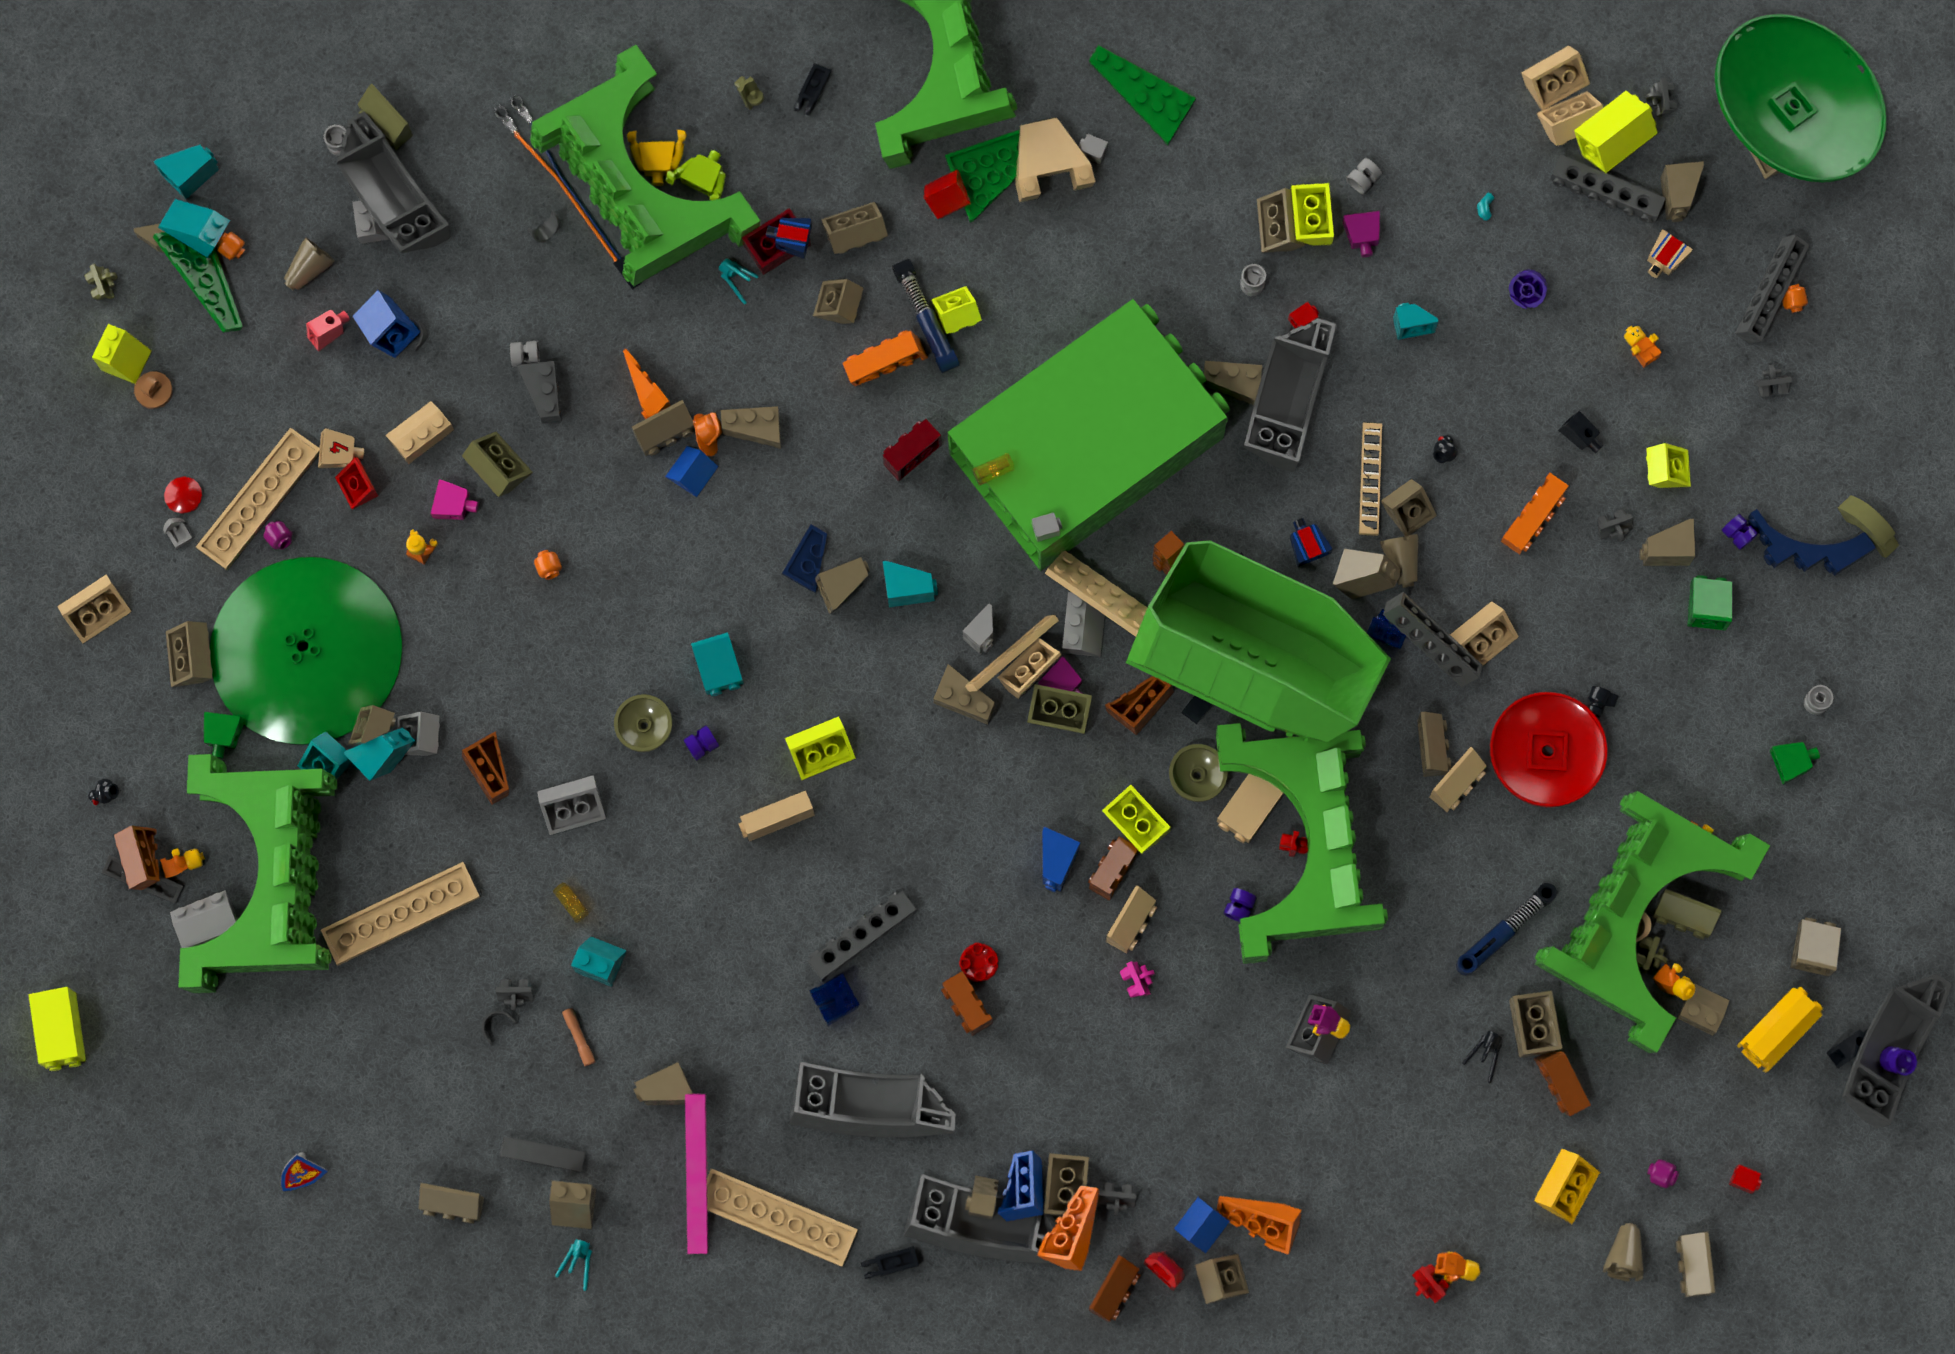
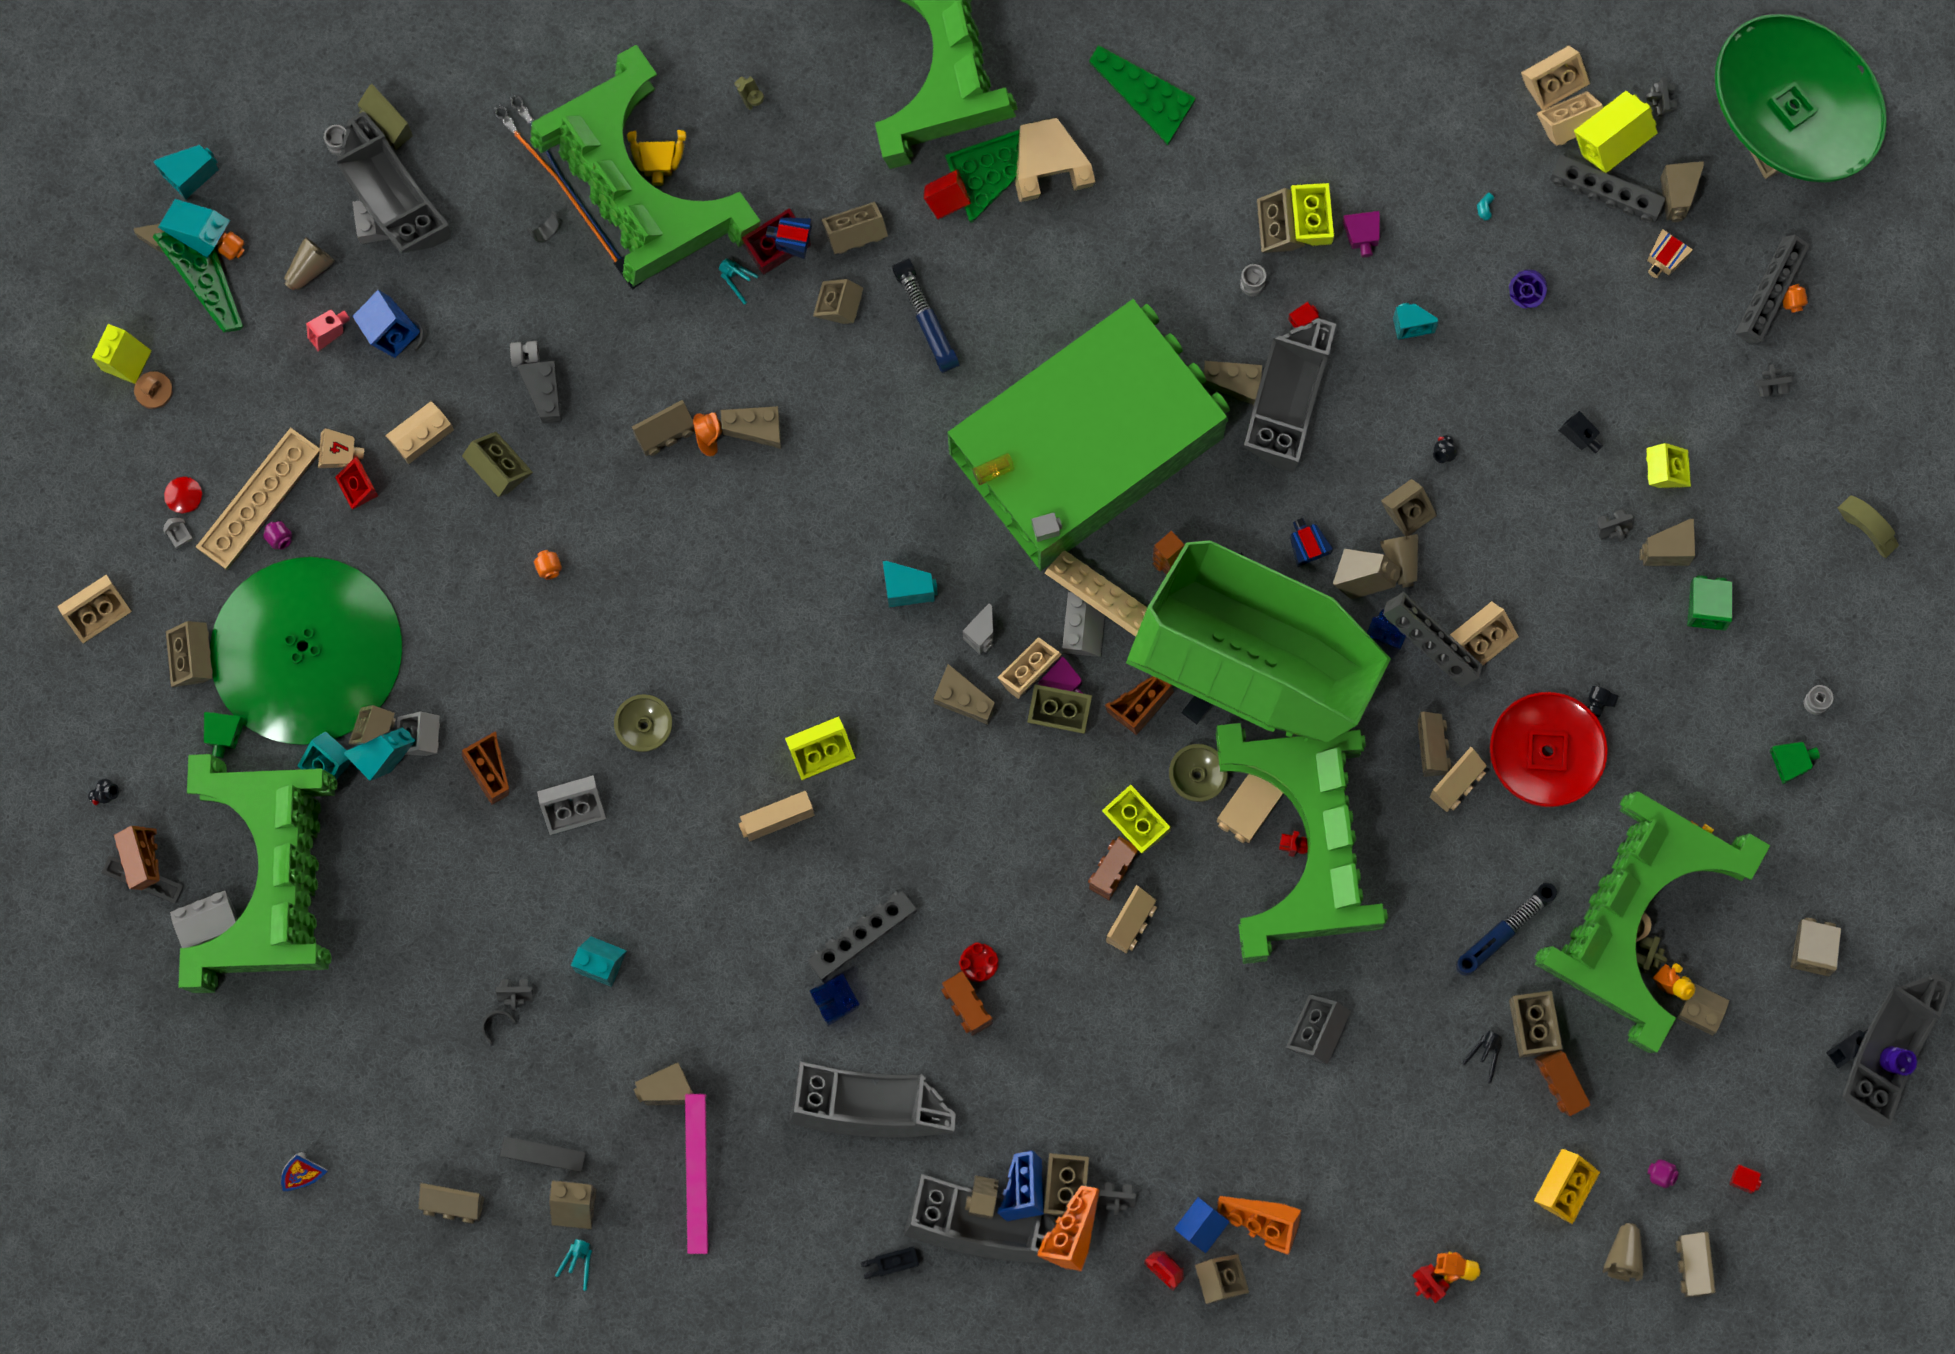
neon yellow brick [28,987,86,1071] -> none
olive hips [84,264,117,300] -> none
piece [160,848,205,878] -> none
tan plate [321,862,480,966] -> none
yellow piece [406,529,438,565] -> none
dark pink torso [431,479,479,520] -> none
clear yellow brick [553,882,589,923] -> none
nougat piece [562,1008,596,1067] -> none
orange wedge [623,349,670,419] -> none
lime torso [665,150,725,201] -> none
blue slope [665,446,718,497] -> none
dark purple wheel [683,725,719,761] -> none
teal slope [691,632,744,696] -> none
tan plate [707,1168,858,1267] -> none
dark blue wing [782,524,827,593] -> none
black hinge [794,63,831,116] -> none
dark tan slope [815,557,870,614] -> none
orange wedge [843,330,928,386] -> none
dark red brick [883,419,942,481] -> none
neon yellow slope [931,286,982,334] -> none
tan tile [965,615,1059,692] -> none
blue slope [1042,827,1080,892] -> none
light grey brick [1078,134,1108,164] -> none
dark orange slope [1089,1255,1141,1323] -> none
dark pink hips [1120,961,1155,998] -> none
dark purple wheel [1223,888,1257,922] -> none
magenta piece [1307,1005,1350,1039] -> none
light grey wheel [1346,158,1382,194] -> none
tile [1359,423,1382,536] -> none
orange wedge [1501,473,1569,555] -> none
piece [1624,326,1662,368] -> none
olive slope [1652,889,1722,939] -> none
dark purple wheel [1721,514,1758,550] -> none
yellow brick [1737,987,1823,1073] -> none
dark blue arch [1748,509,1876,576] -> none

